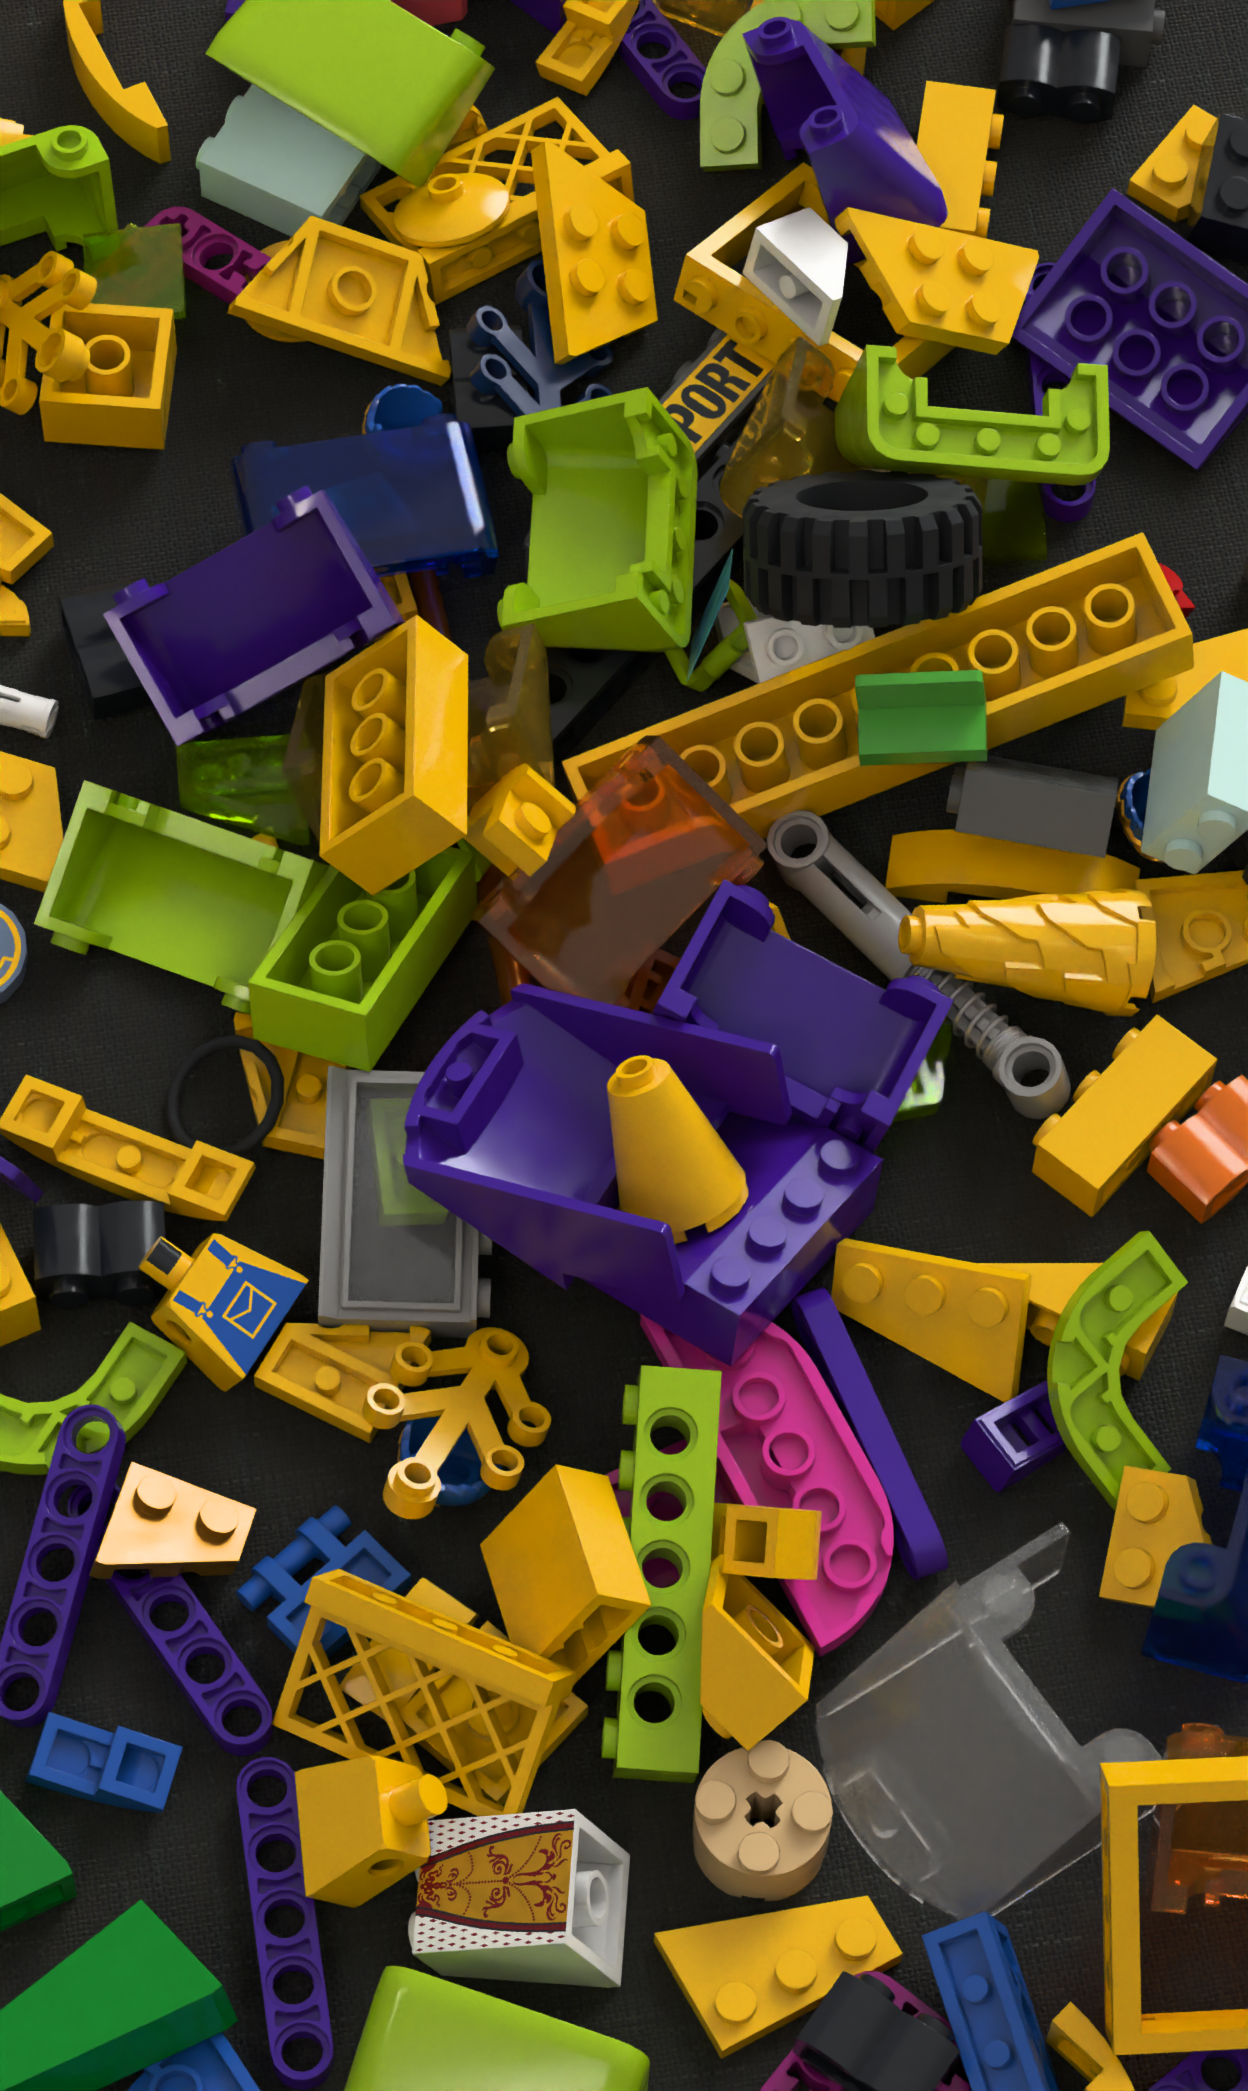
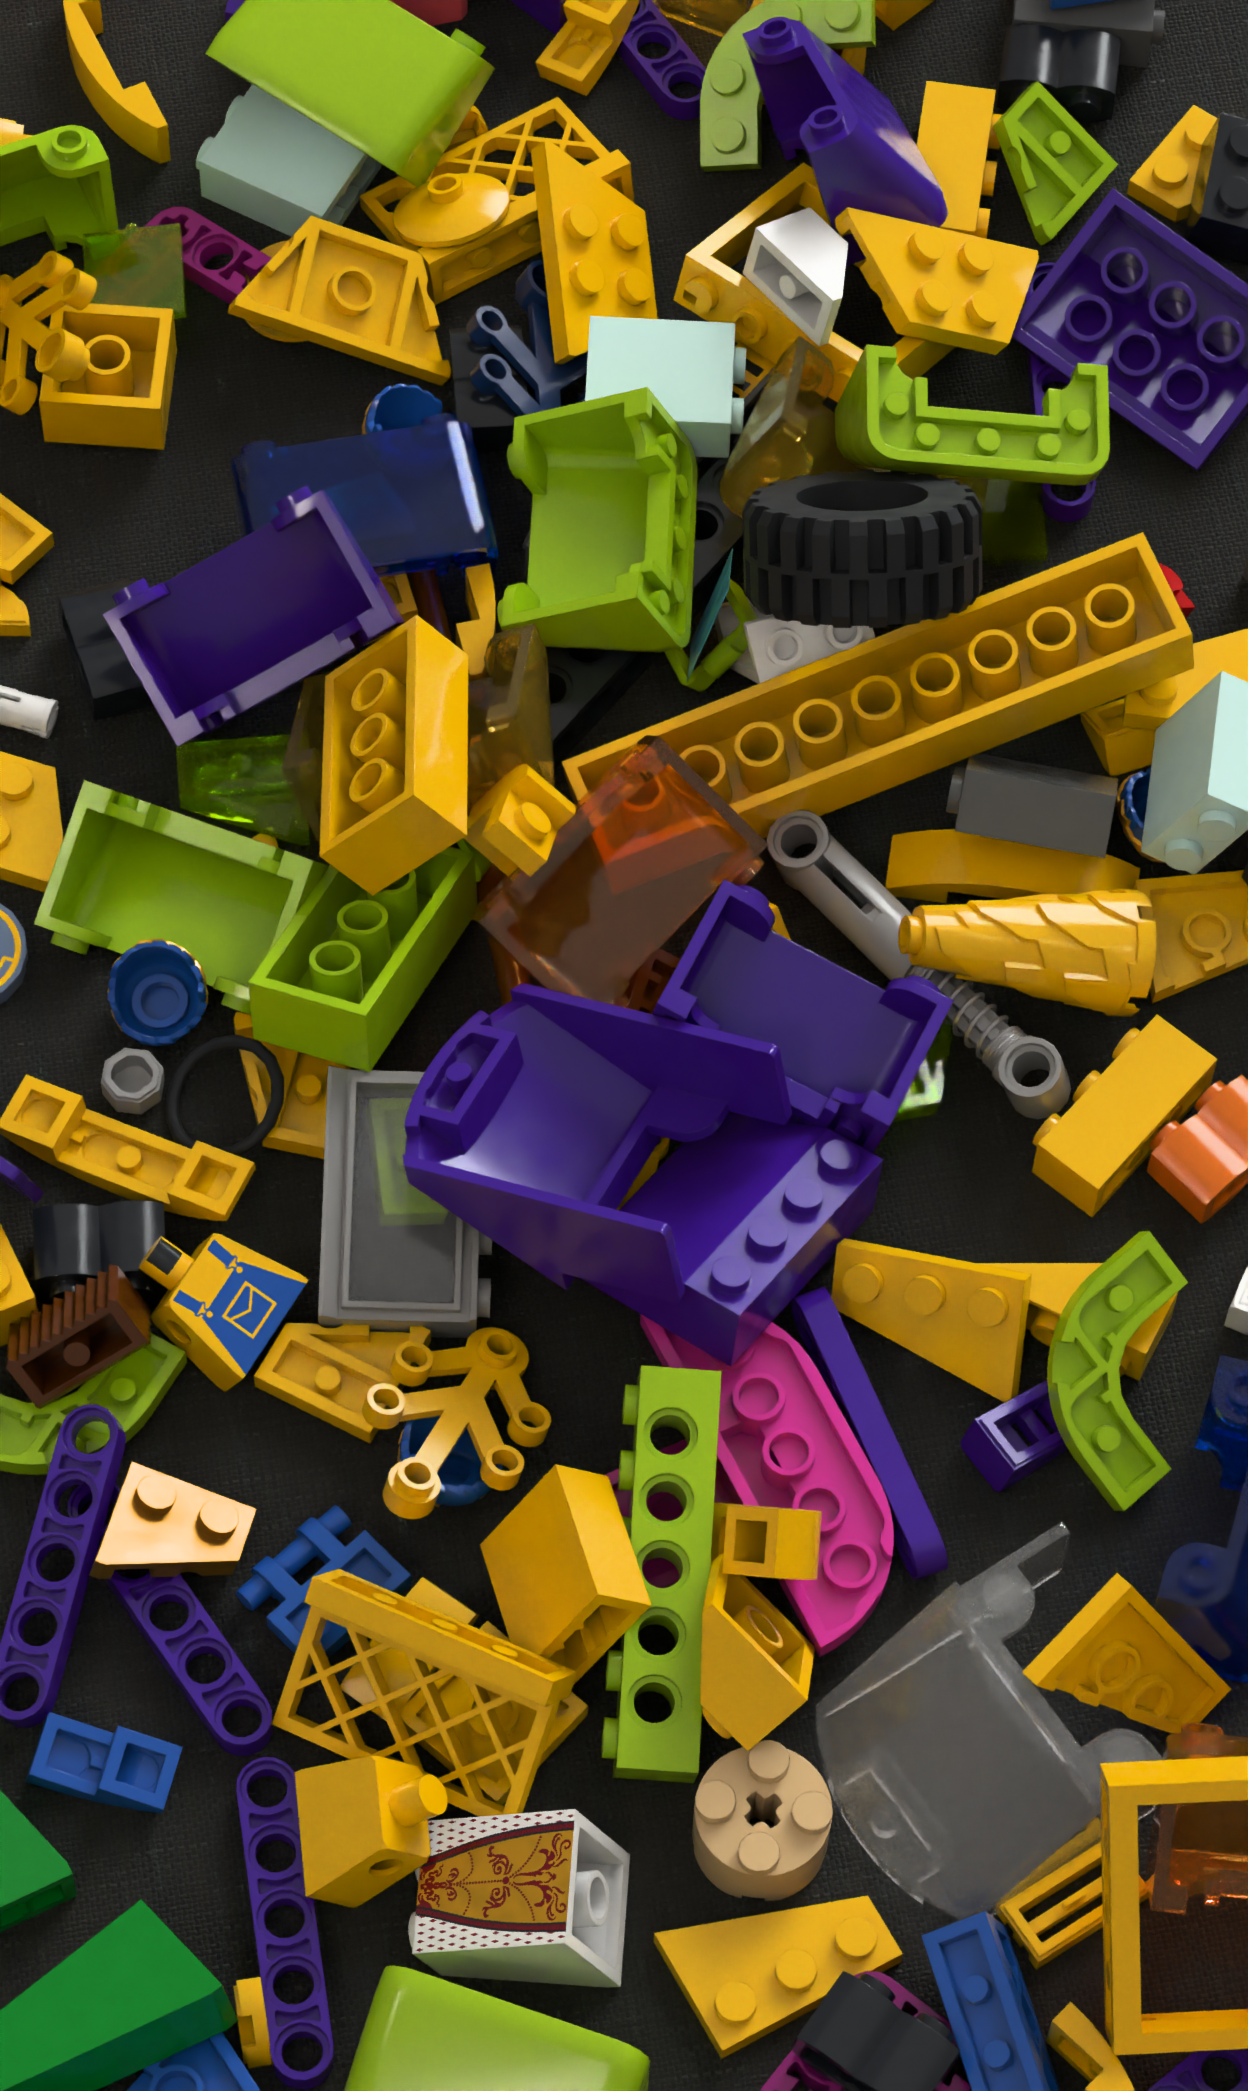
yellow cone [607,1055,748,1244] -> none
bright green panel [855,670,987,766] -> none
yellow wing [1099,1466,1230,1621] -> none
none -> reddish brown brick [6,1264,151,1409]
none -> light grey tile [101,1048,165,1115]
none -> blue hair [107,939,208,1046]
none -> yellow tile [233,1977,272,2069]
none -> yellow slope [456,563,496,707]
none -> light aqua brick [585,316,746,458]
none -> lime wing [993,81,1118,246]
none -> yellow tile [997,1842,1151,1970]
none -> yellow wing [1022,1573,1231,1738]
none -> yellow slope [1080,698,1156,777]

